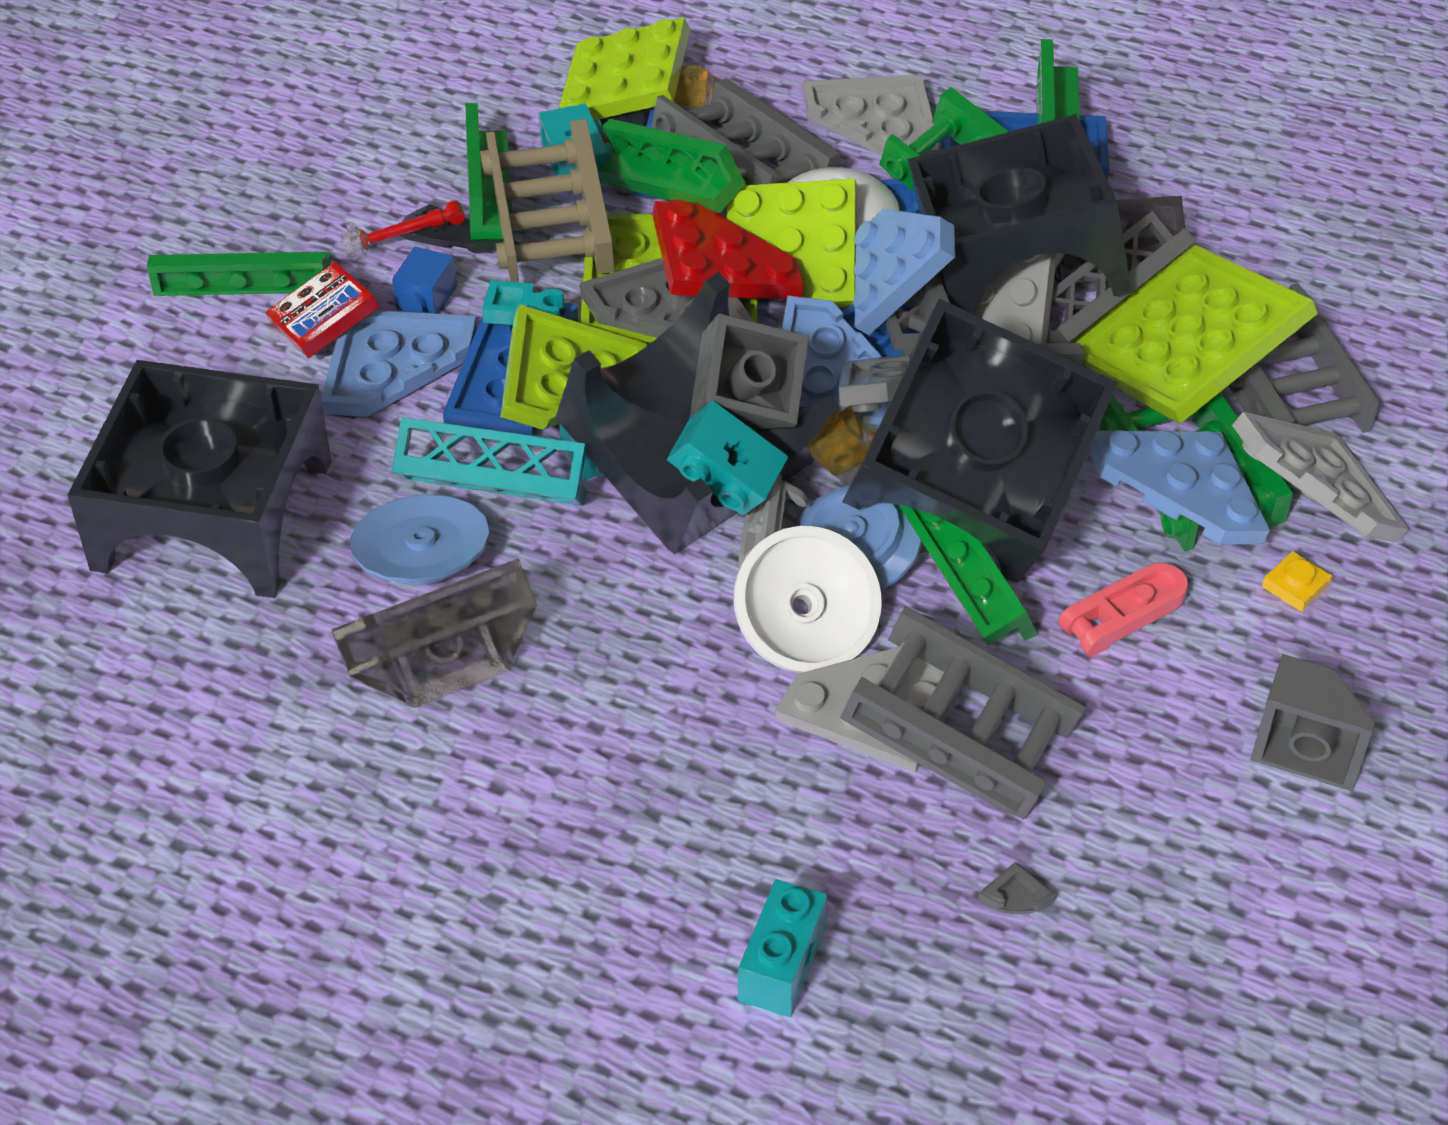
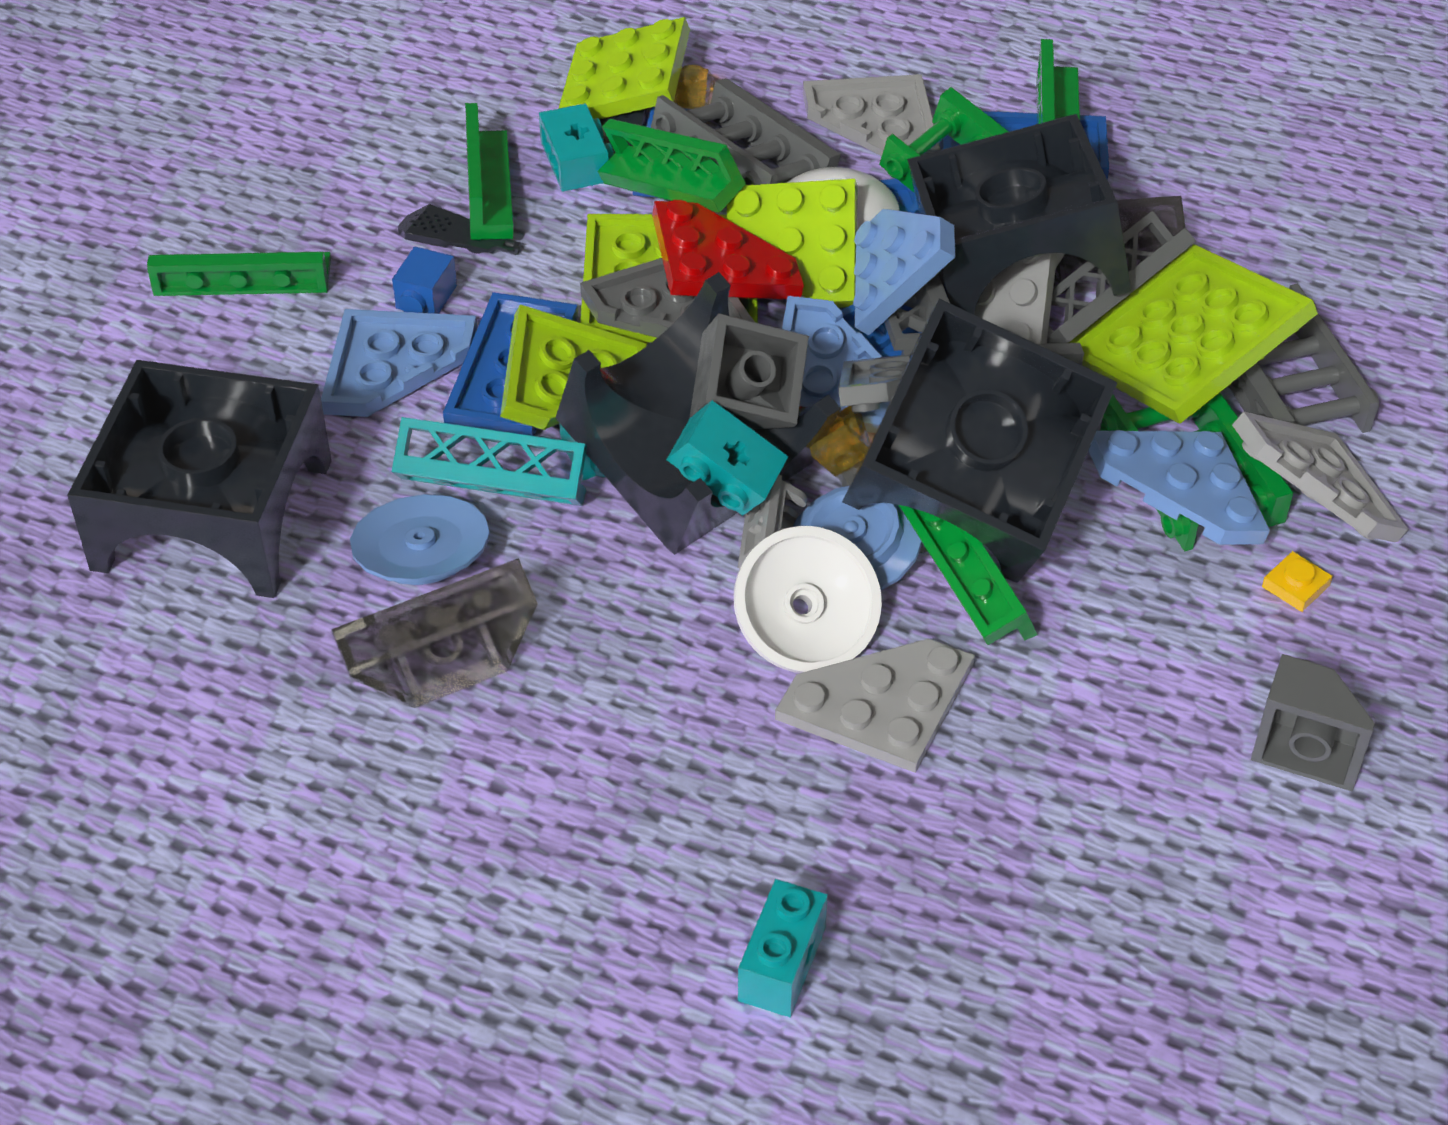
tile [265,262,380,359] -> none
red piece [340,200,465,262] -> none
dark tan fence [480,119,614,282] -> none
teal plate [482,280,564,325] -> none
dark grey fence [840,606,1086,820] -> none
dark grey tile [978,862,1056,915] -> none
coral plate [1058,563,1188,658] -> none

